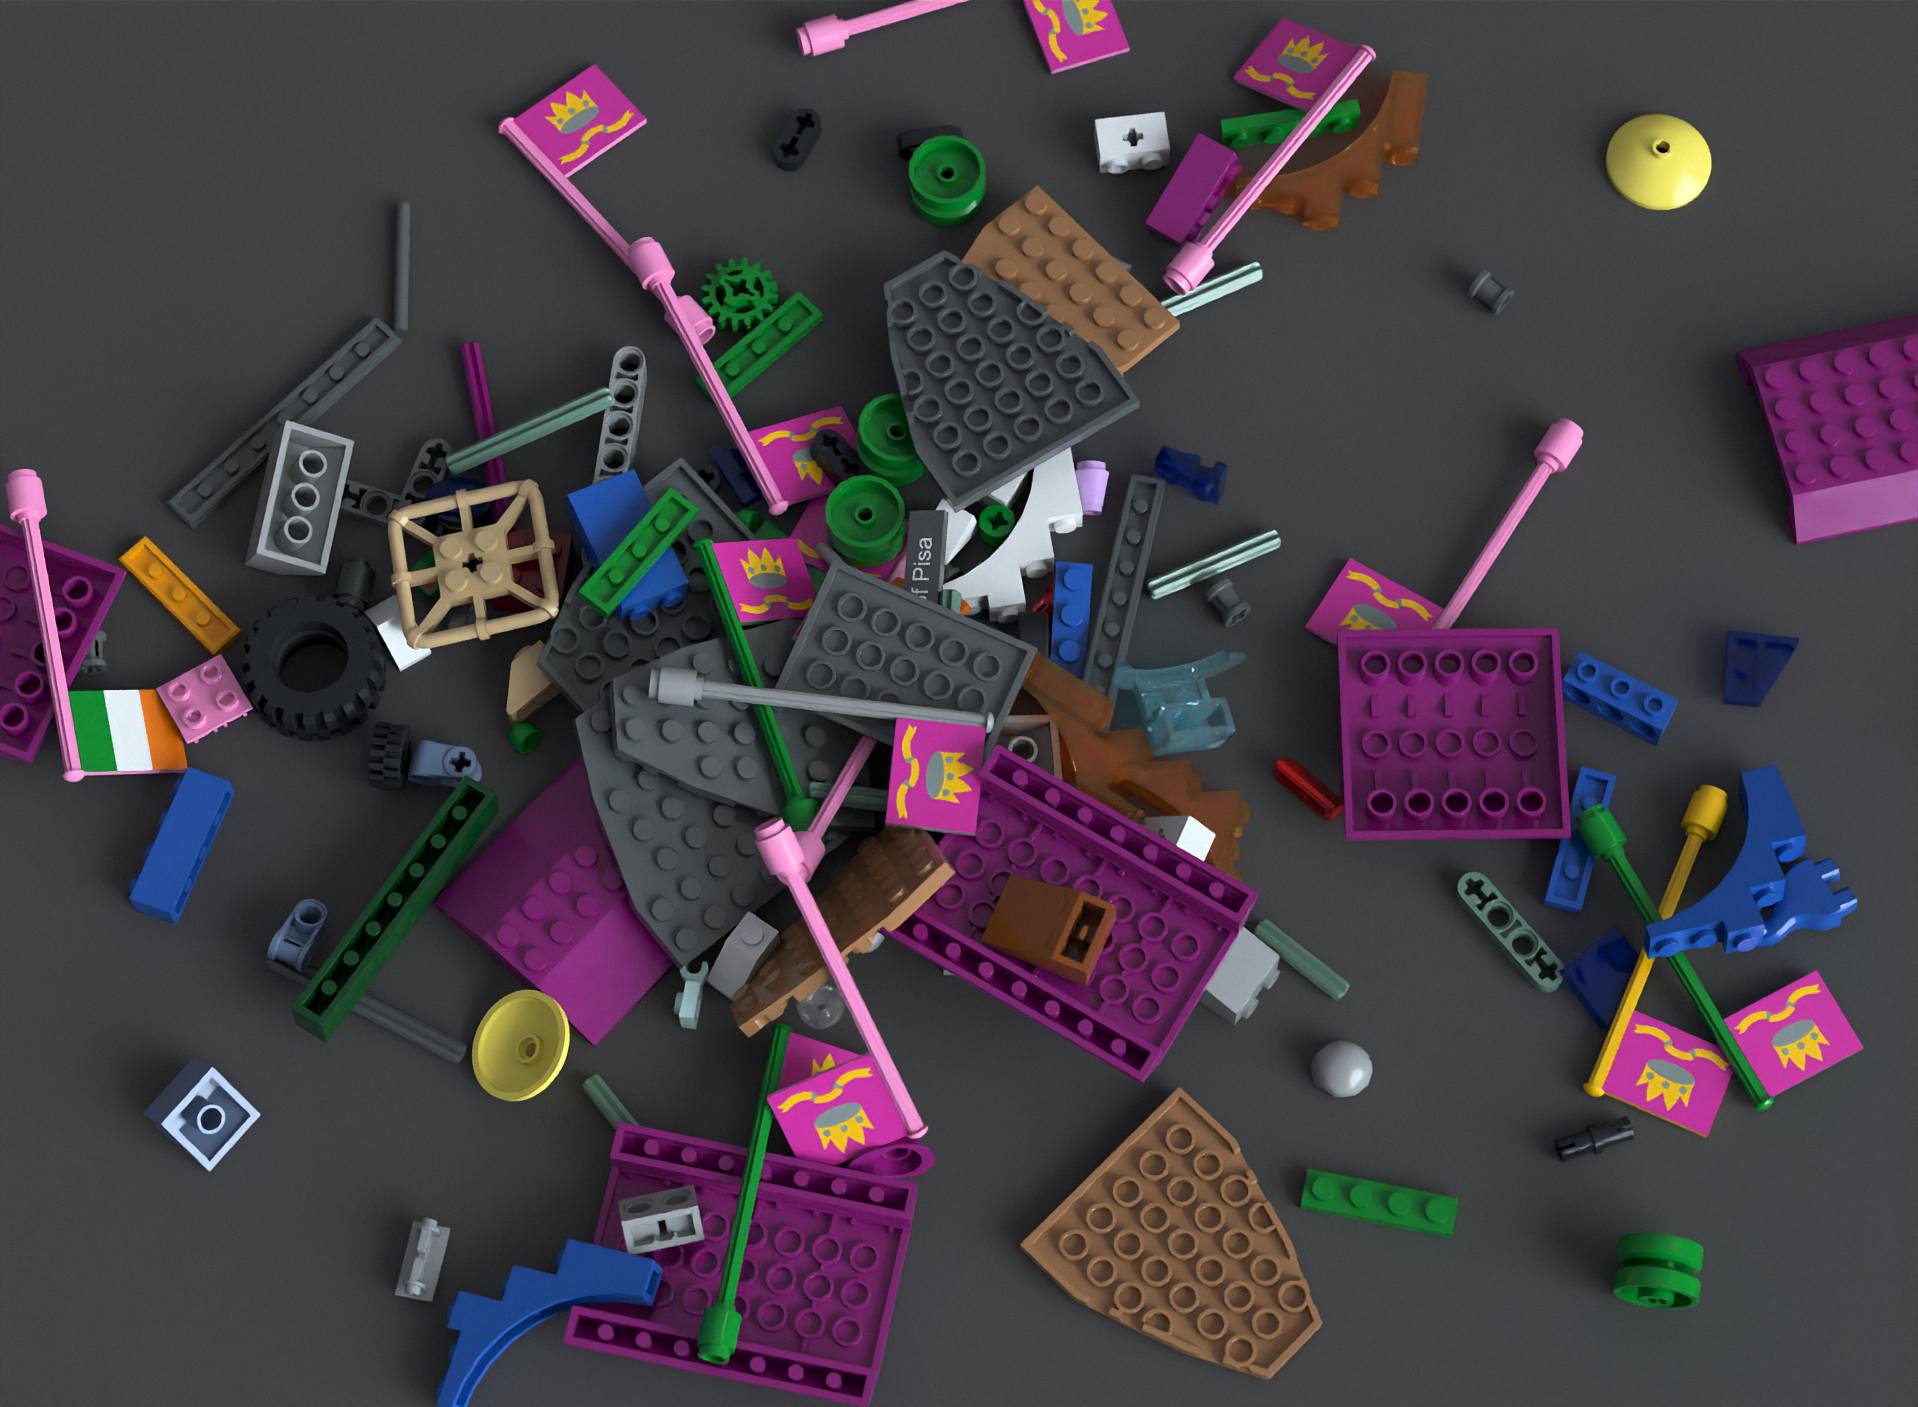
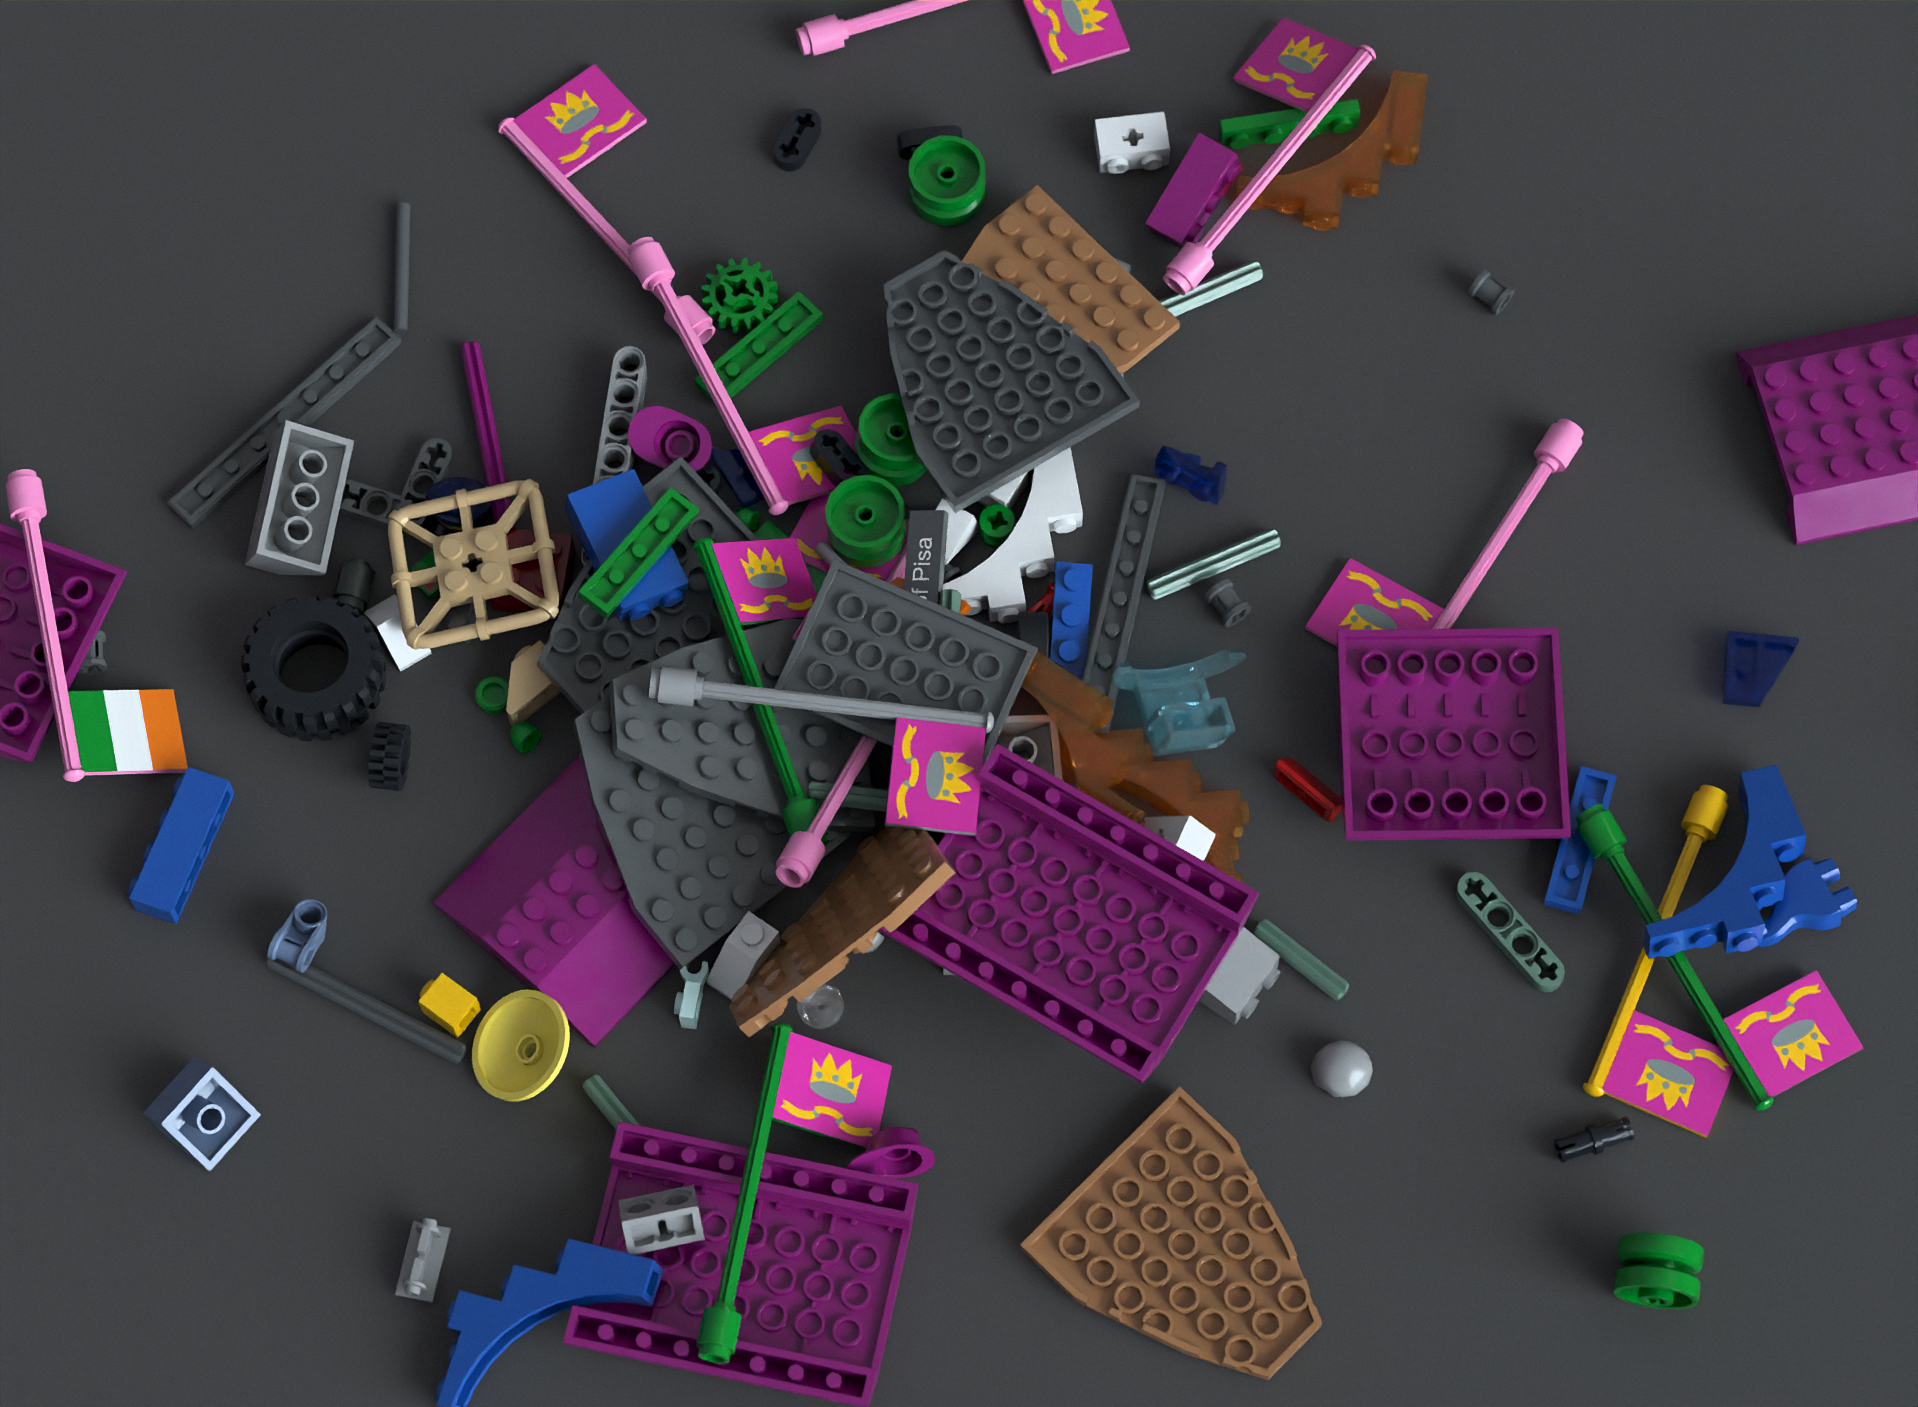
light orange tile [118,535,243,657] -> none
bright pink hinge [156,654,253,744] -> none
dark green brick [291,775,499,1044] -> none
sand blue piece [408,740,482,788] -> none
sand green axle [445,386,614,475] -> none
flag [754,817,928,1166] -> none
dark orange slope [980,875,1117,987] -> none
lavender cone [1075,460,1109,516] -> none
green plate [1300,1168,1459,1239] -> none
clear blue wing [1558,926,1639,1030] -> none
blue brick [1562,650,1679,746] -> none
light yellow dish [1606,114,1711,210] -> none
none -> yellow brick [418,973,481,1038]
none -> green tile [475,676,509,715]
none -> magenta piece [628,405,713,472]

